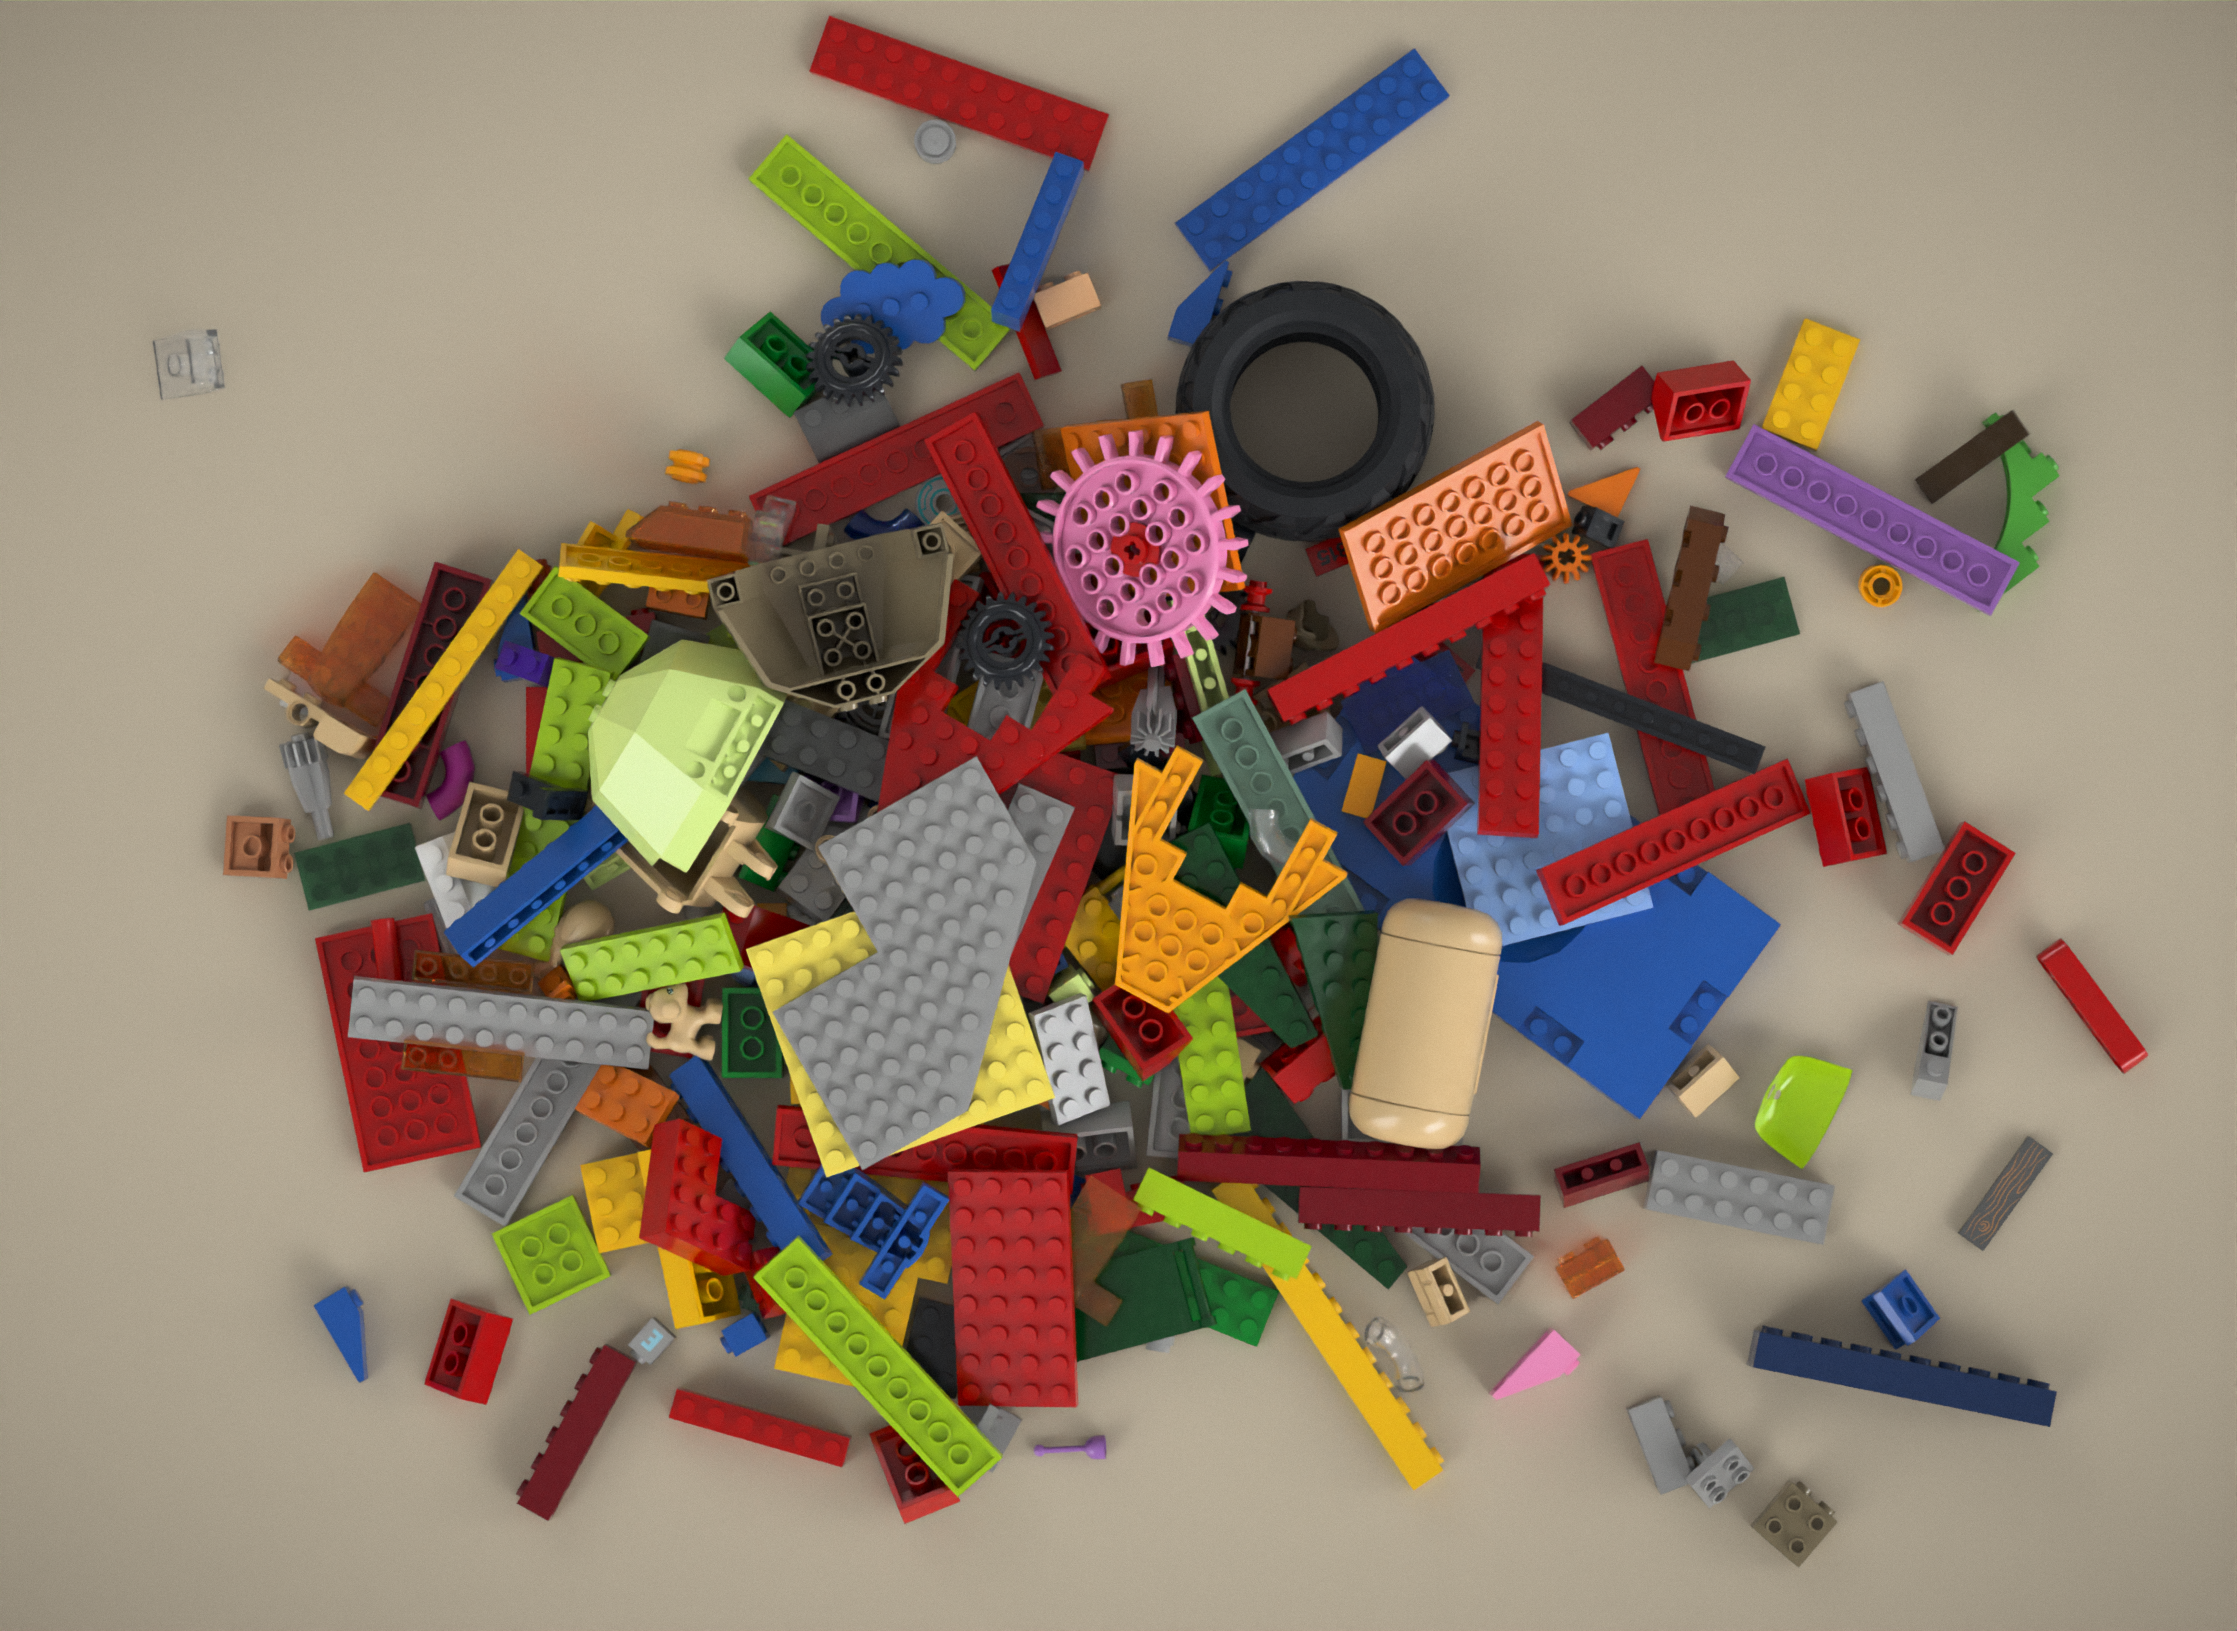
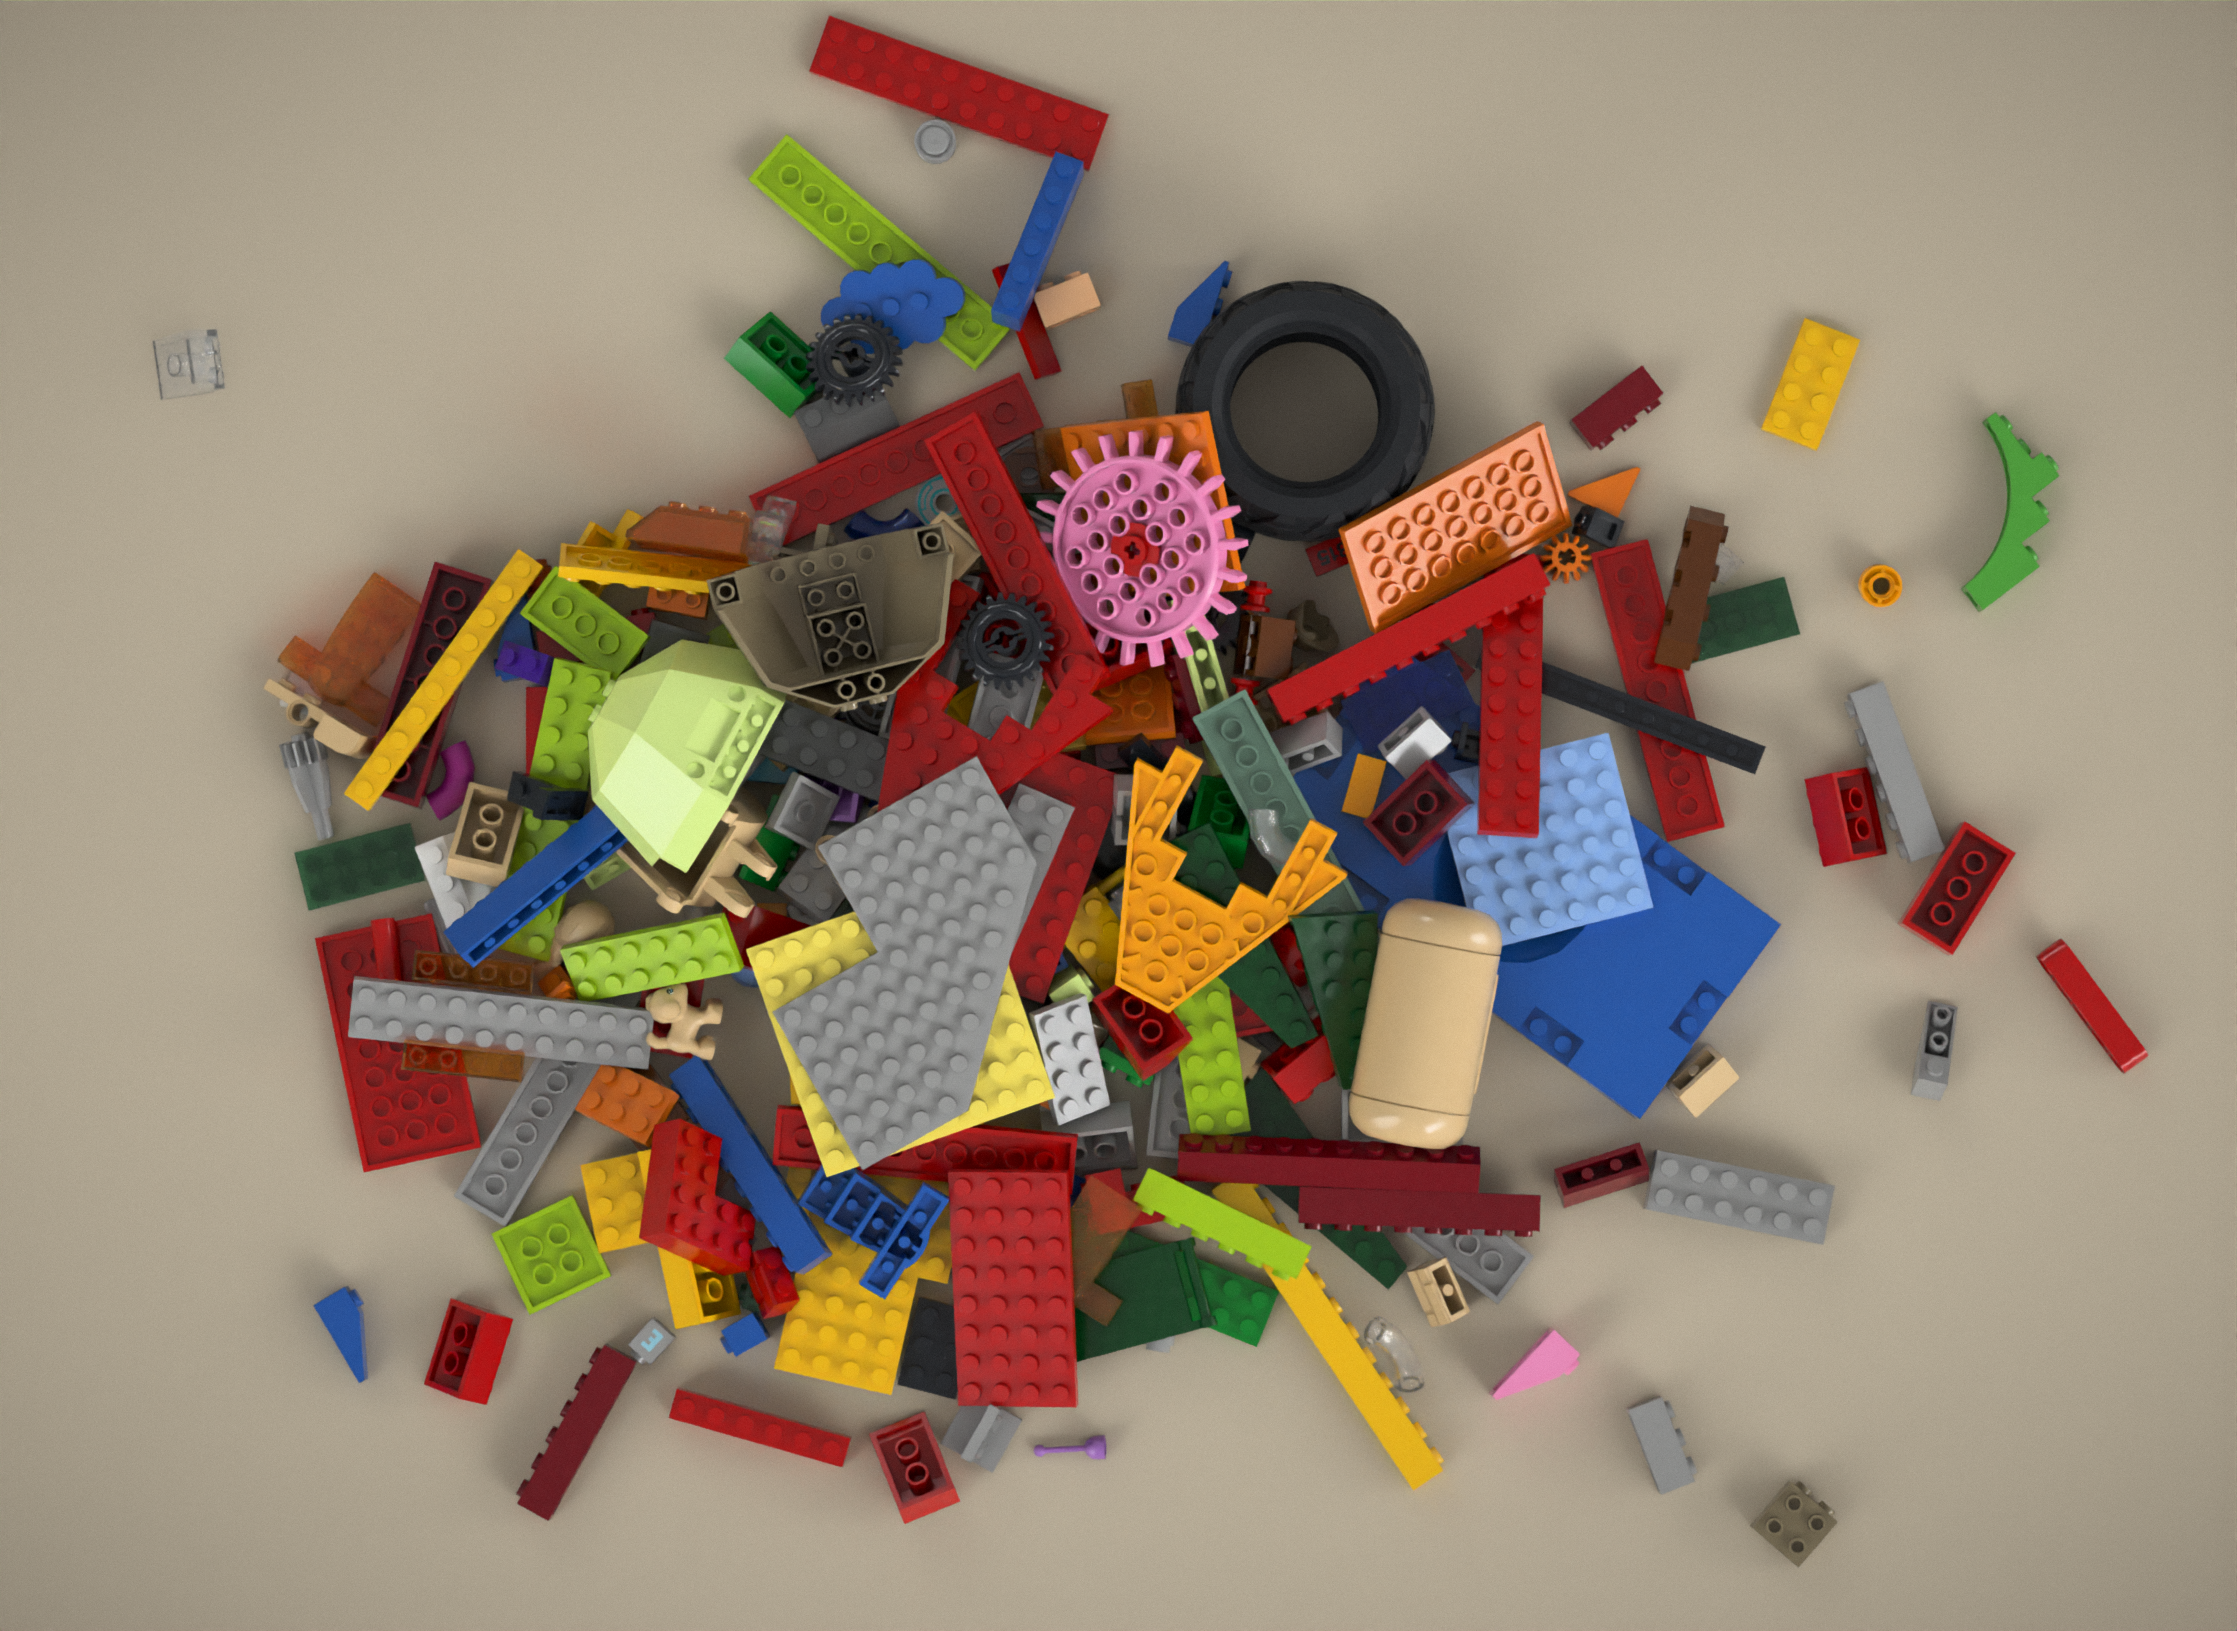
nougat plate [223,816,295,879] -> none
light orange wheel [665,449,711,484] -> none
green brick [722,988,784,1078] -> none
lime plate [753,1235,1003,1497] -> none
light grey piece [1130,666,1177,757] -> none
blue plate [1175,48,1450,272] -> none
red plate [1536,758,1811,926] -> none
clear orange brick [1554,1236,1625,1299] -> none
red slope [1651,360,1751,442] -> none
light grey plate [1685,1439,1754,1508] -> none
medium lavender plate [1725,424,2020,616] -> none
dark blue brick [1747,1325,2057,1427] -> none
lime piece [1754,1056,1853,1169] -> none
blue bracket [1861,1269,1940,1350] -> none
dark brown tile [1915,410,2030,504] -> none
dark grey tile [1958,1136,2053,1251] -> none

